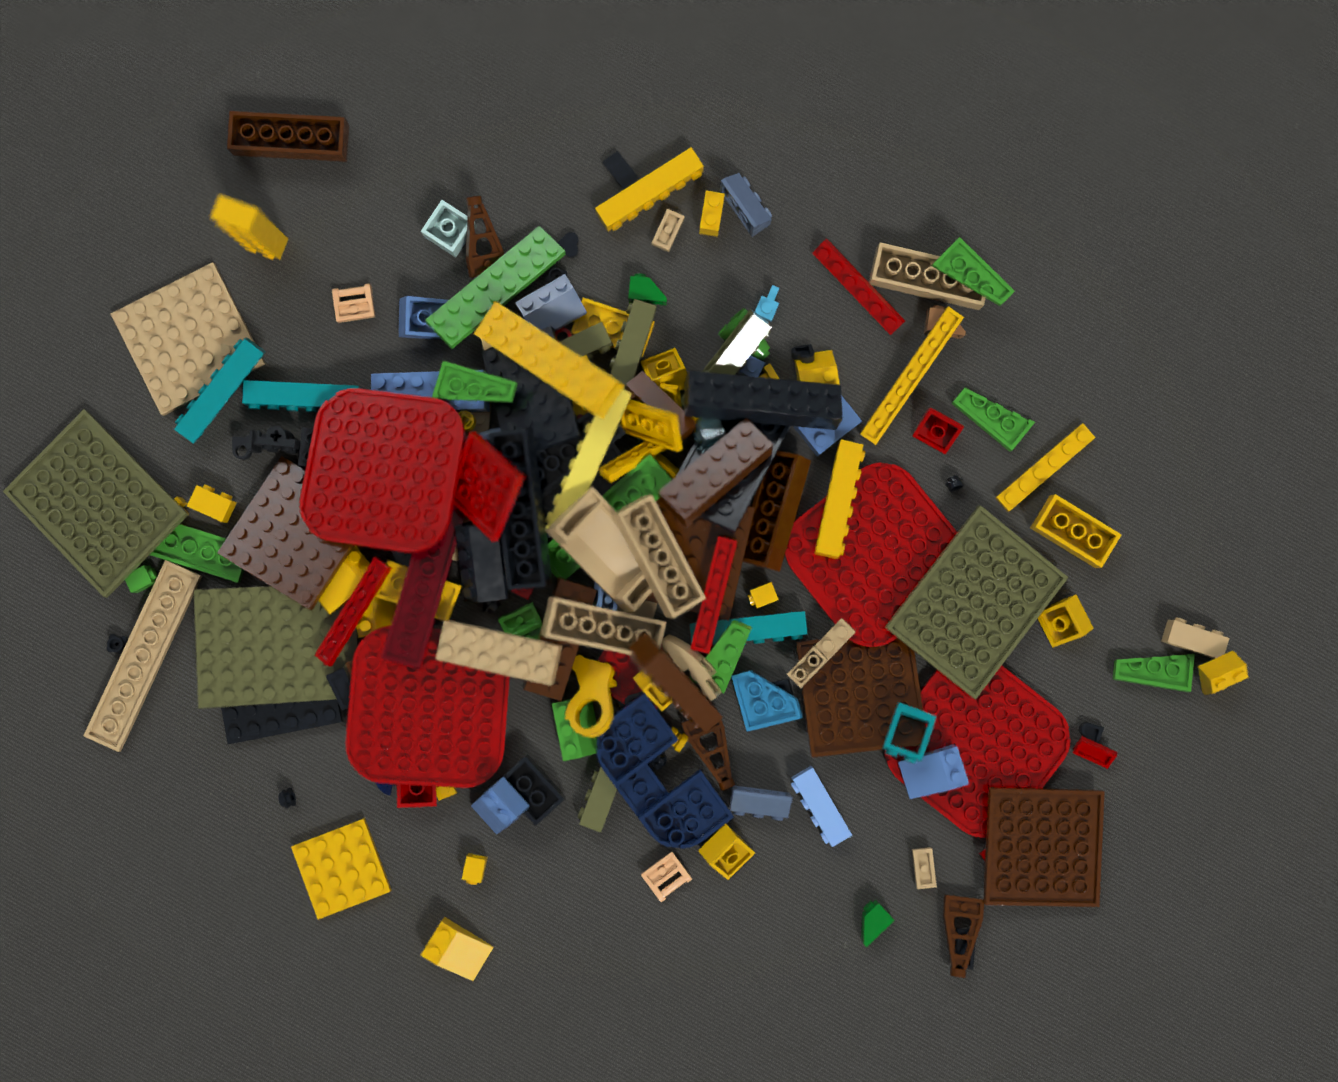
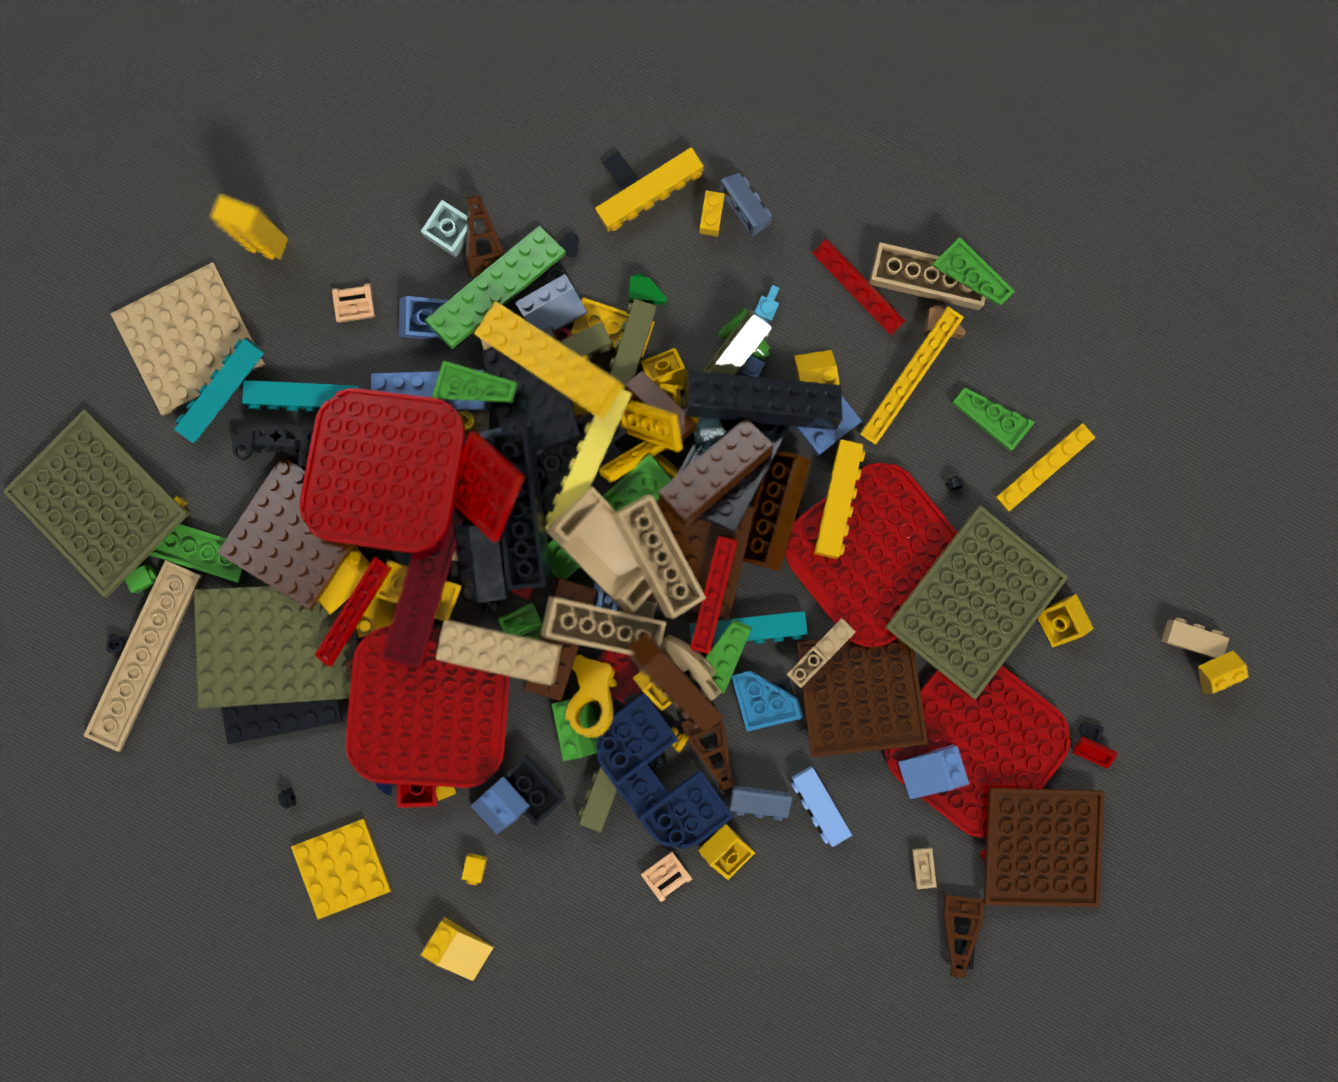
yellow brick [187,484,237,523] -> none
reddish brown brick [227,111,349,162] -> none
black tile [326,667,351,711] -> none
tan plate [652,209,685,252] -> none
yellow brick [747,582,779,608] -> none
yellow tile [759,363,779,379] -> none
black tile [791,344,814,363] -> none
green slope [861,900,895,947] -> none
teal window [882,703,937,764] -> none
red slope [912,407,964,455] -> none
yellow brick [1030,494,1122,568] -> none
bright green wing [1113,654,1195,692] -> none

